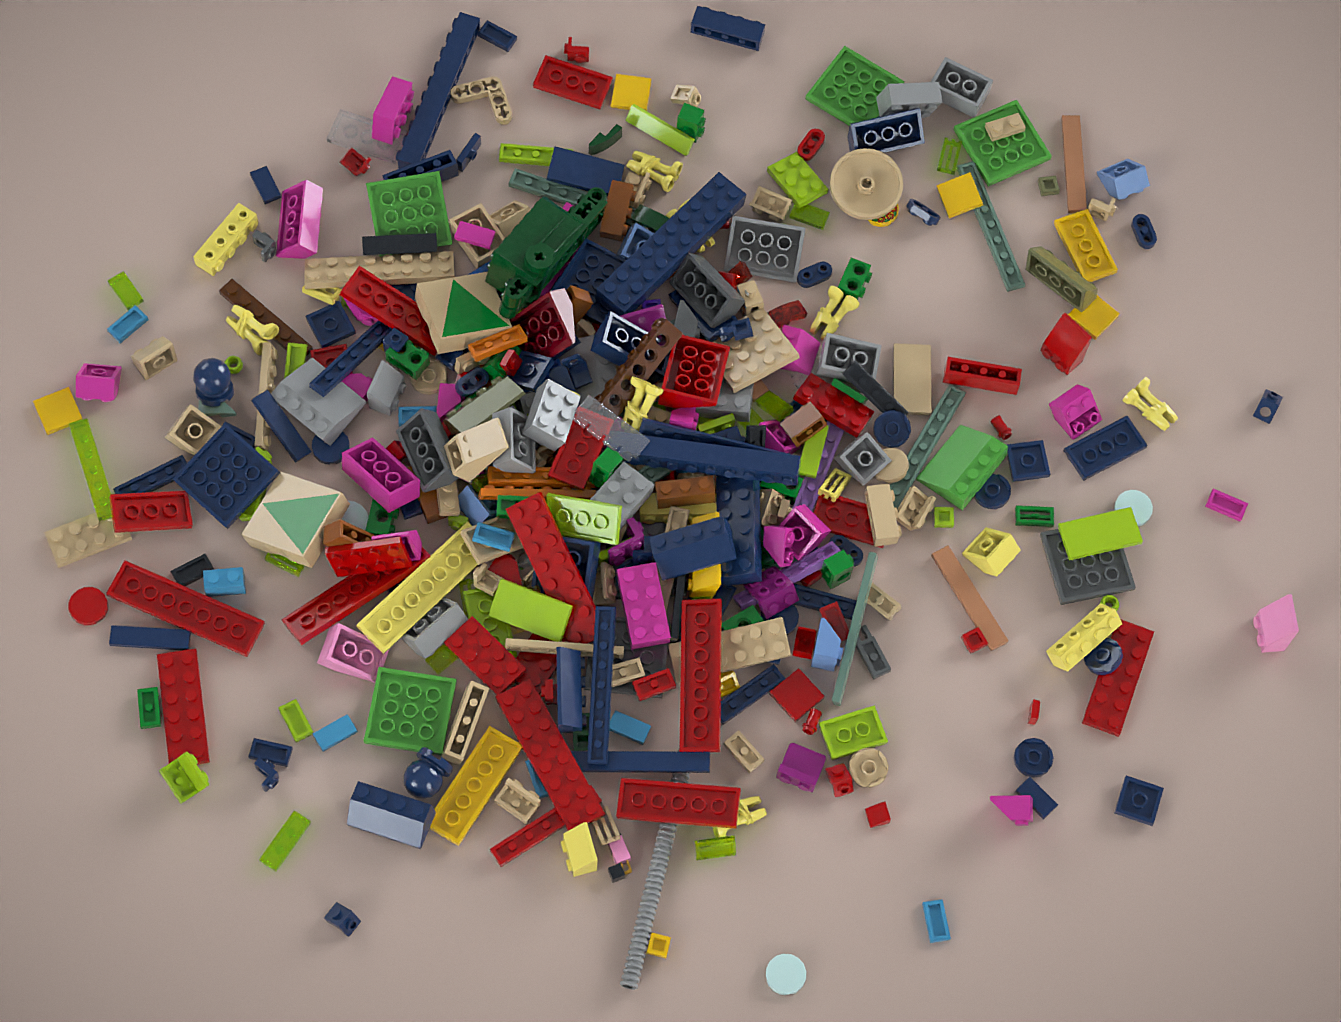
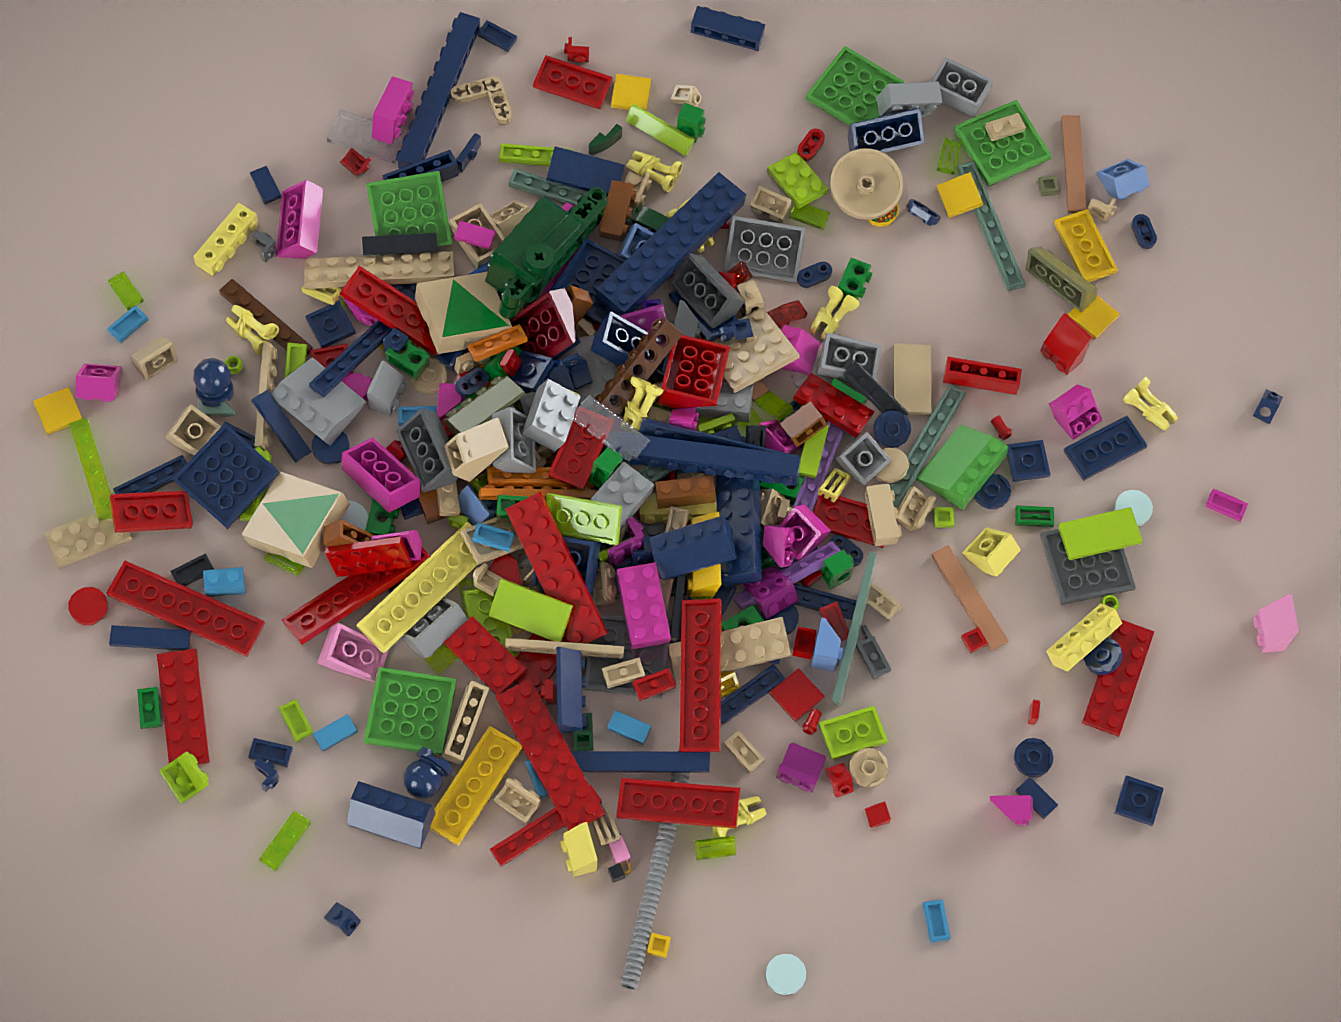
dark blue tile [587,606,616,765] -> none

